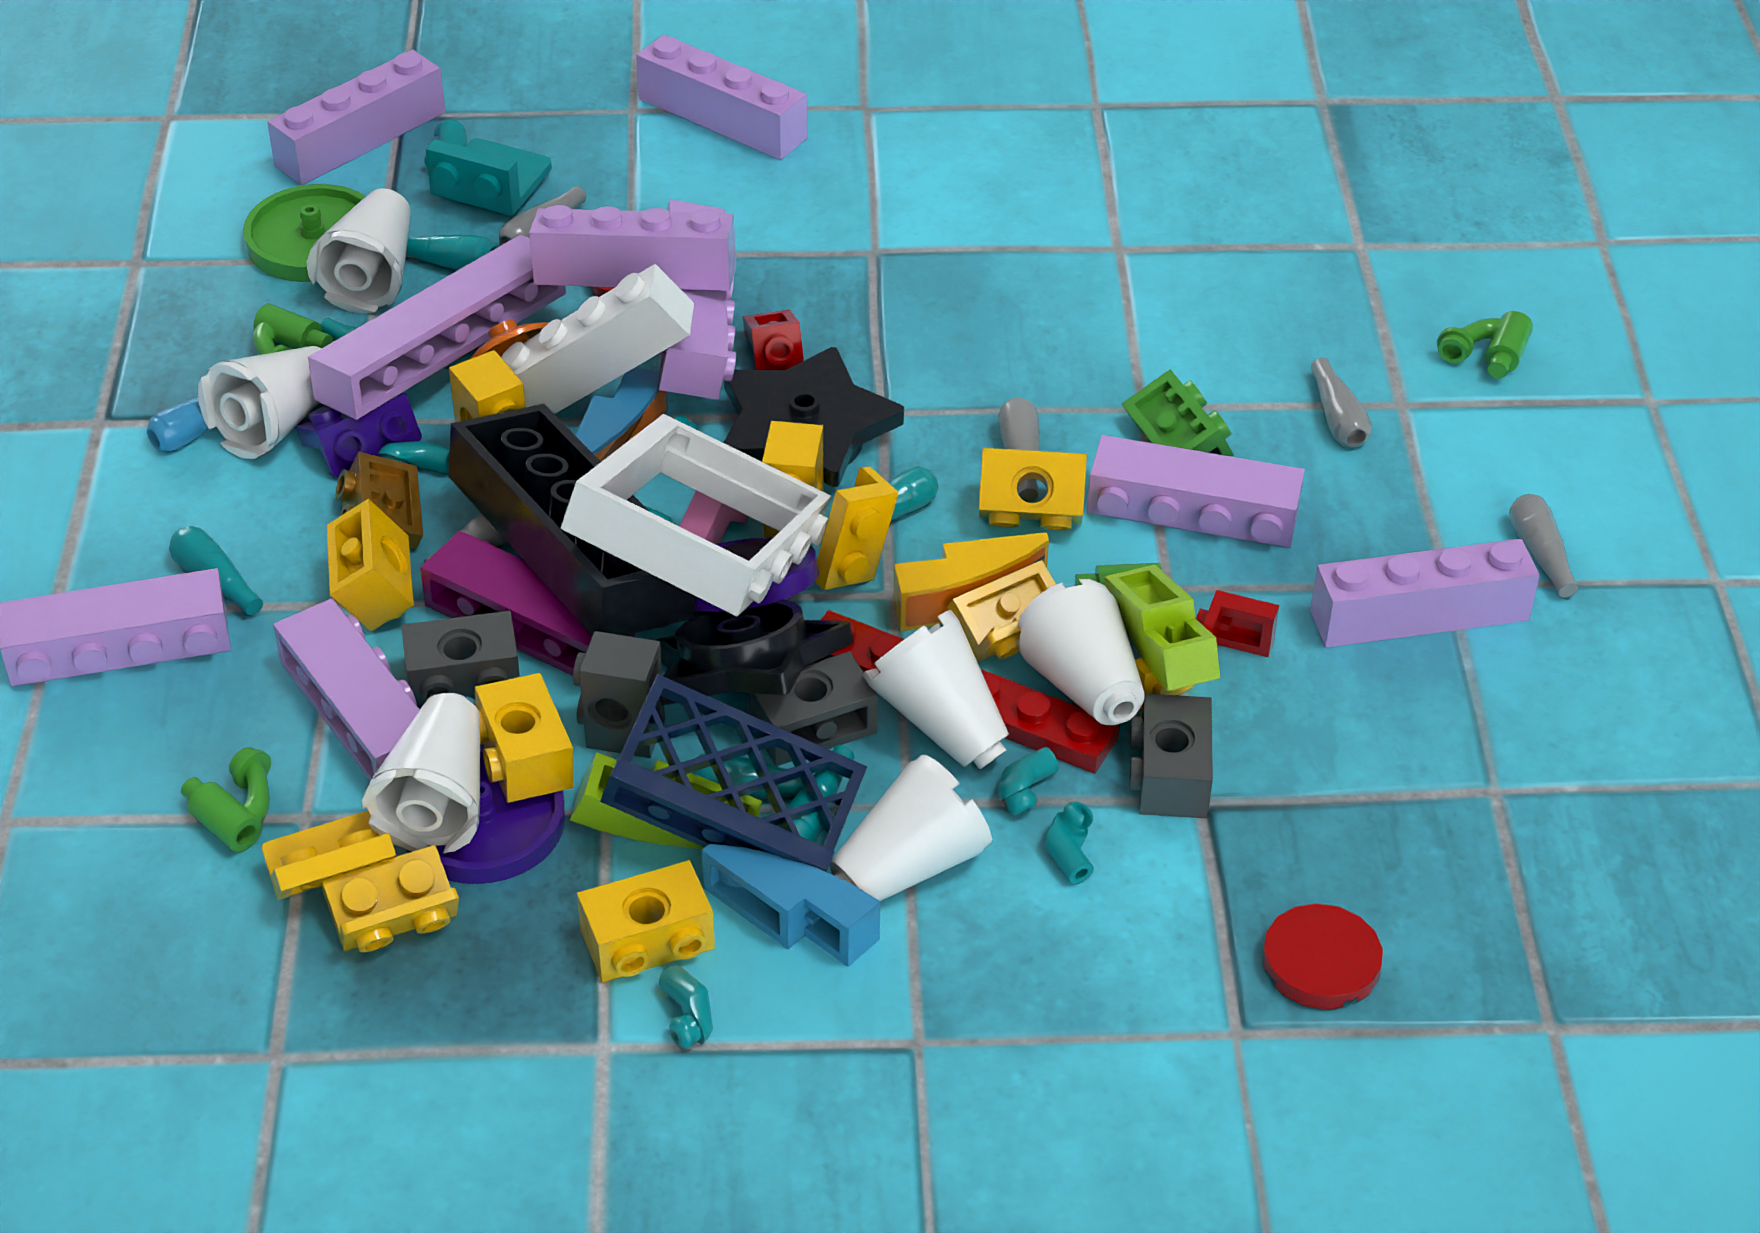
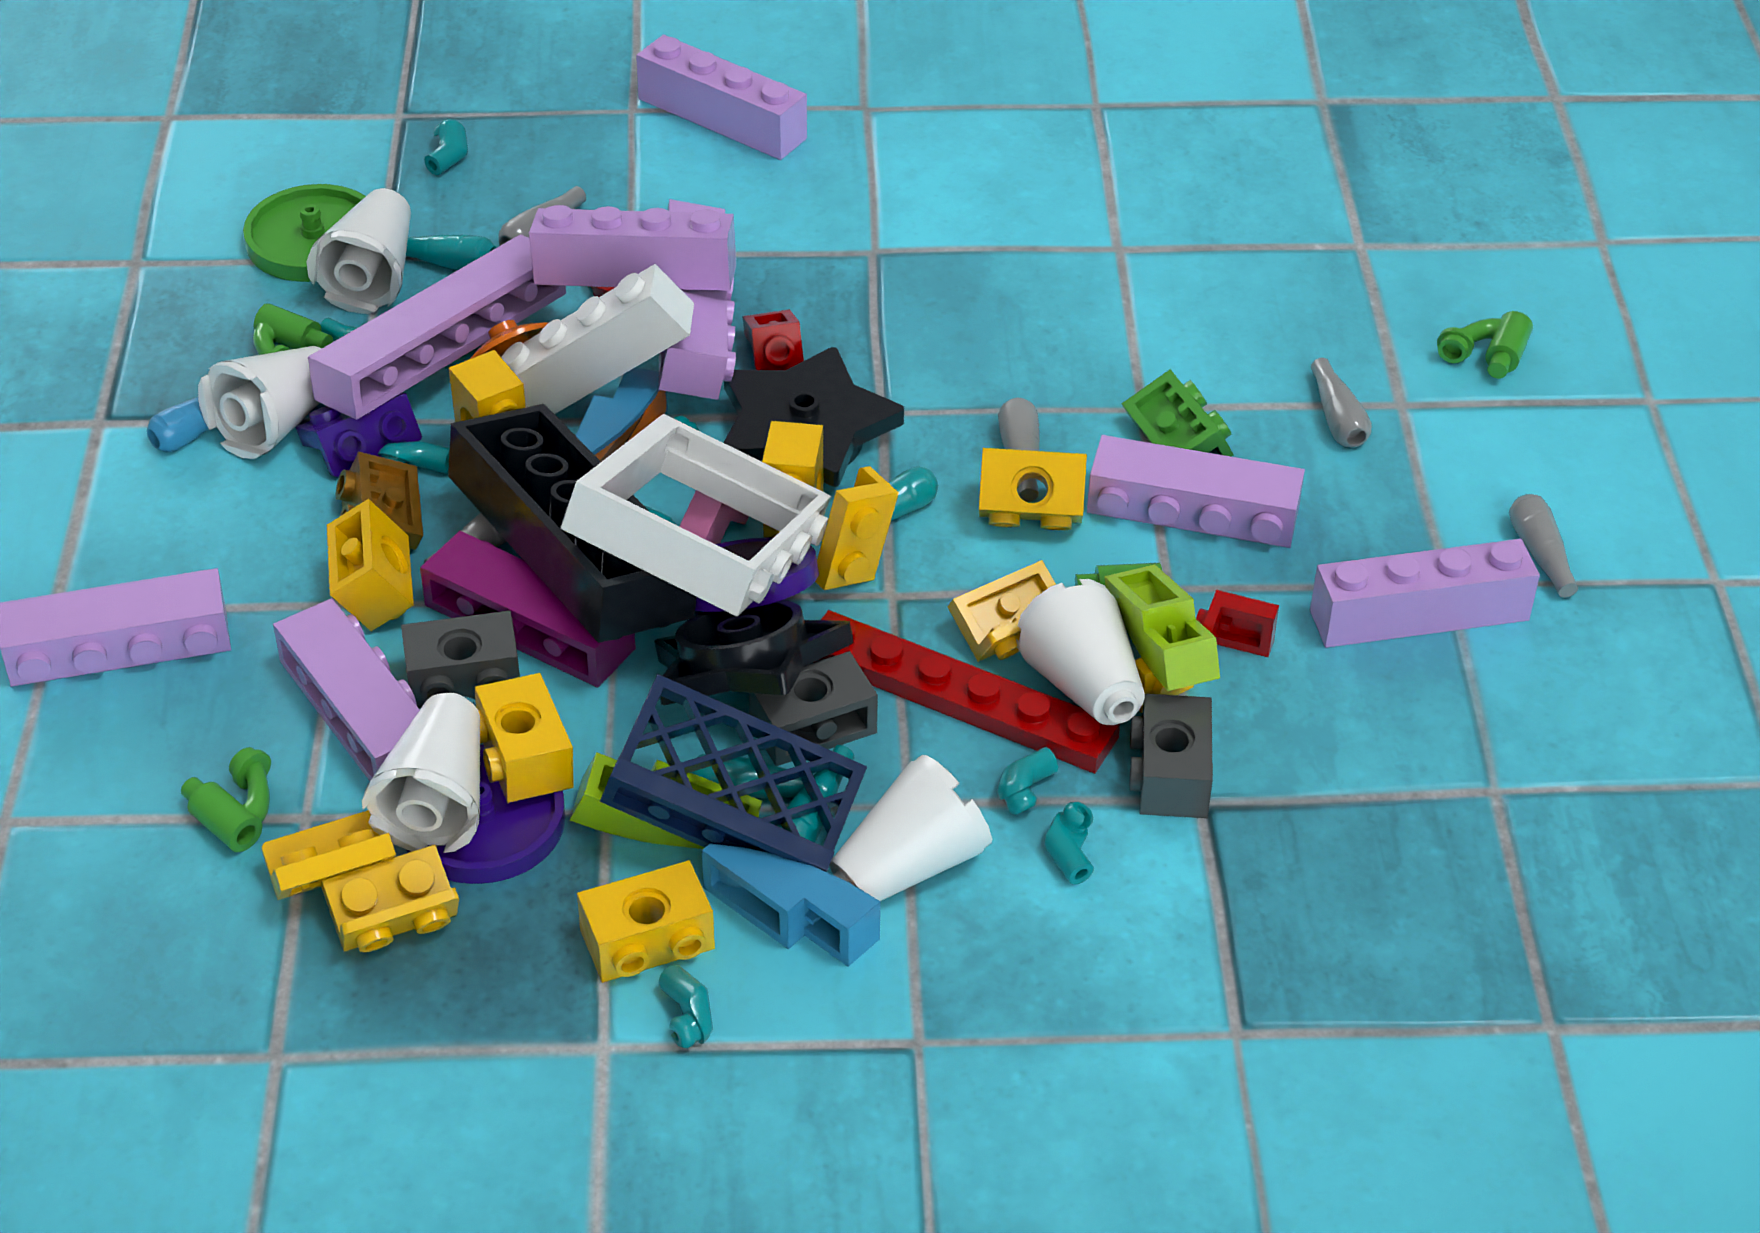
teal piece [169,526,263,616] -> none
lavender brick [267,50,445,185] -> none
teal bracket [425,138,552,216] -> none
dark grey brick [573,631,665,758] -> none
white cone [862,609,1009,770] -> none
yellow slope [893,532,1049,632] -> none
red tile [1262,903,1383,1010] -> none

